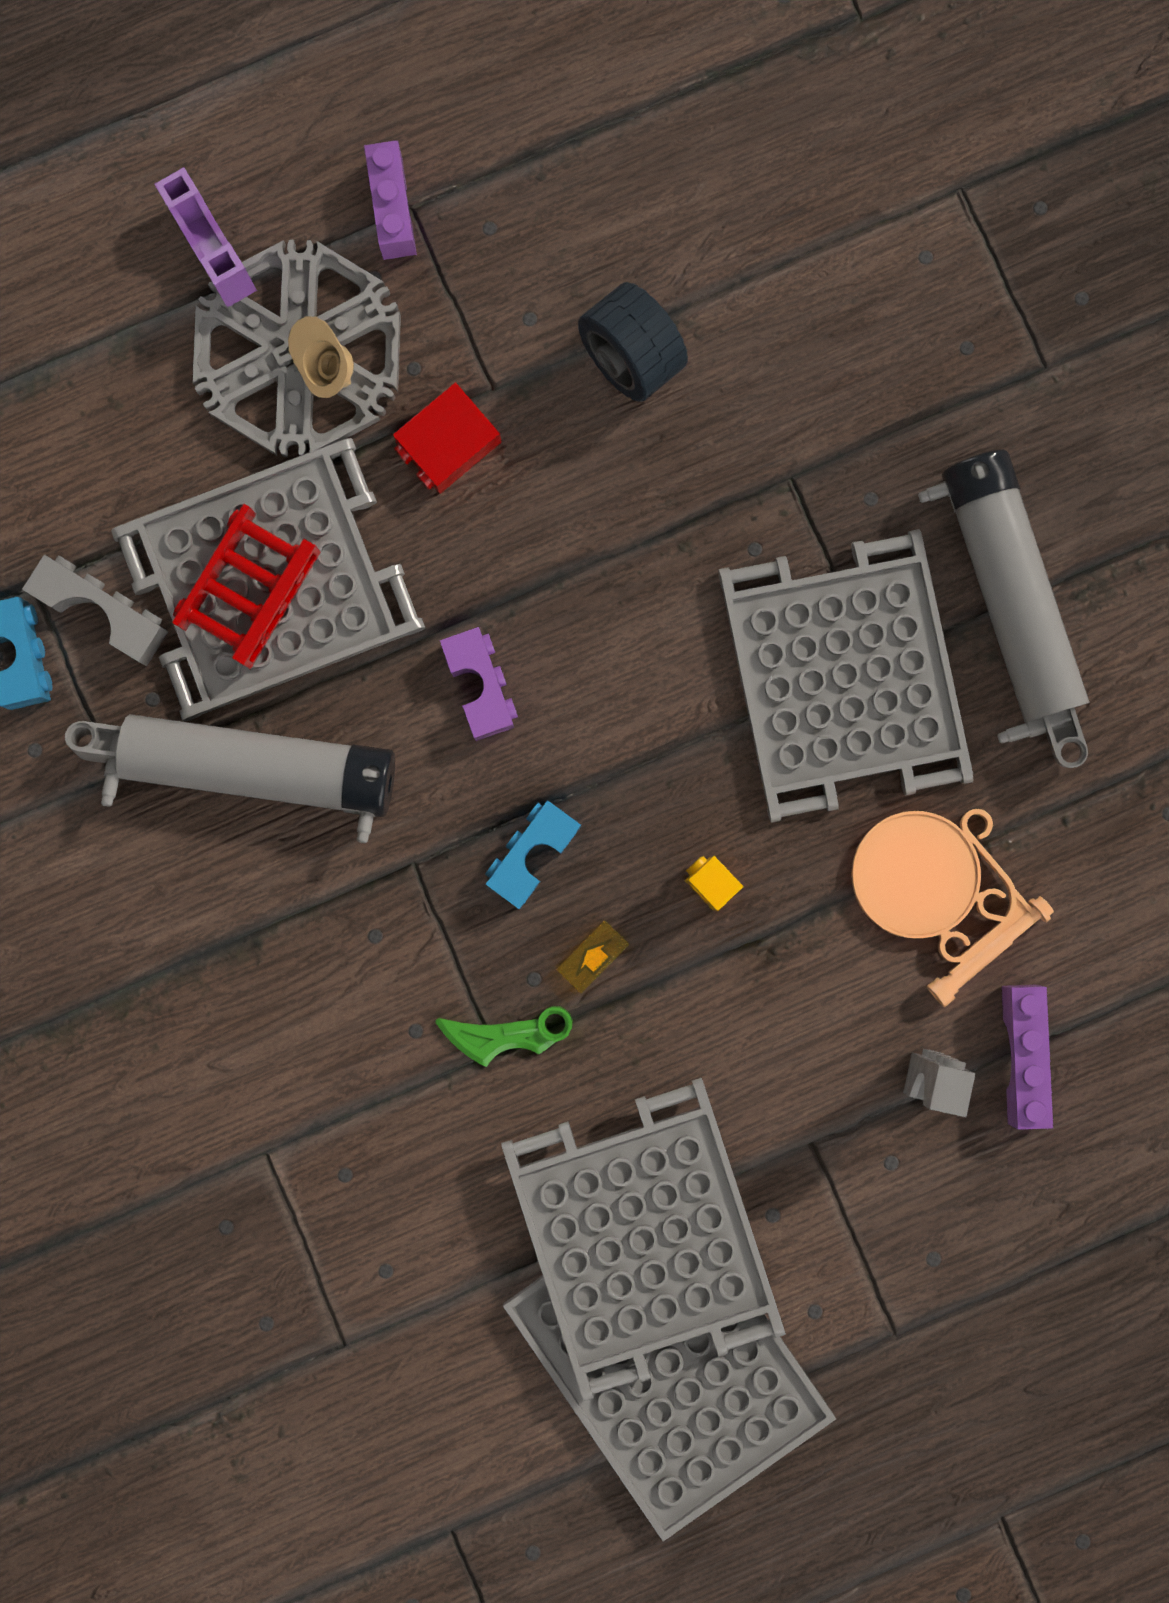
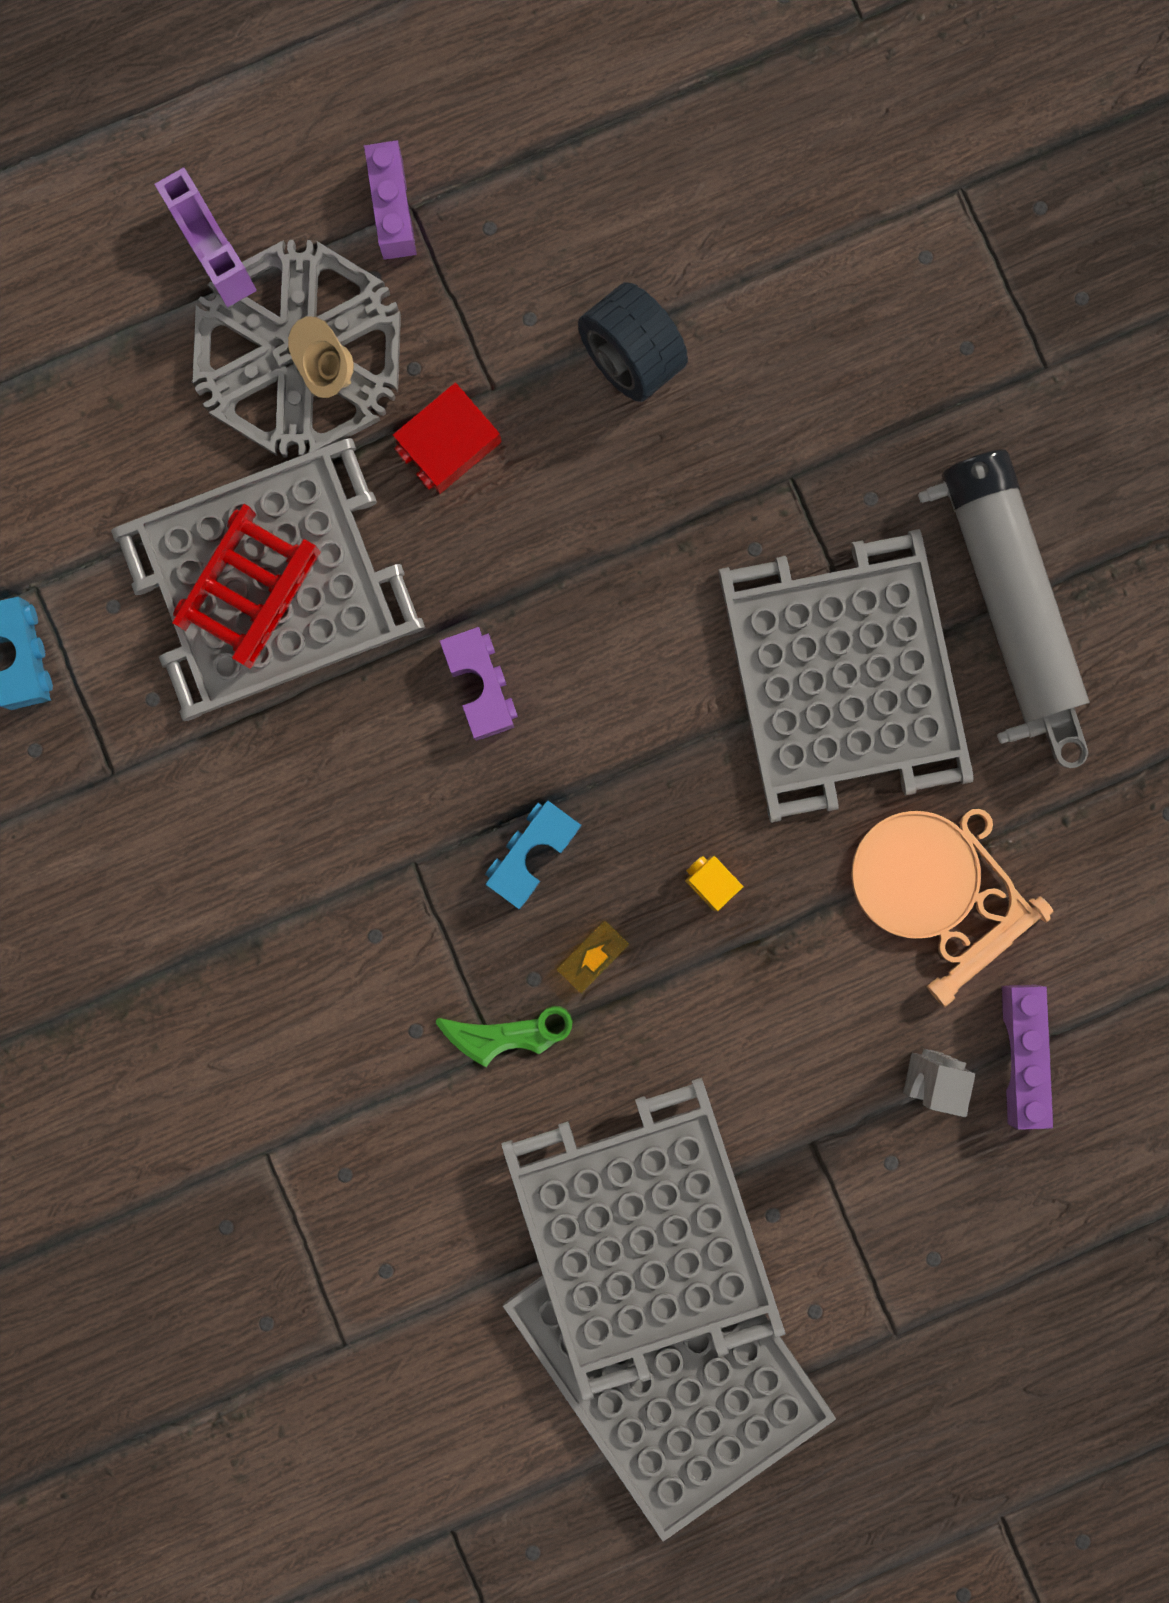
light grey arch [22,555,168,666] -> none
light grey piece [65,714,396,843] -> none

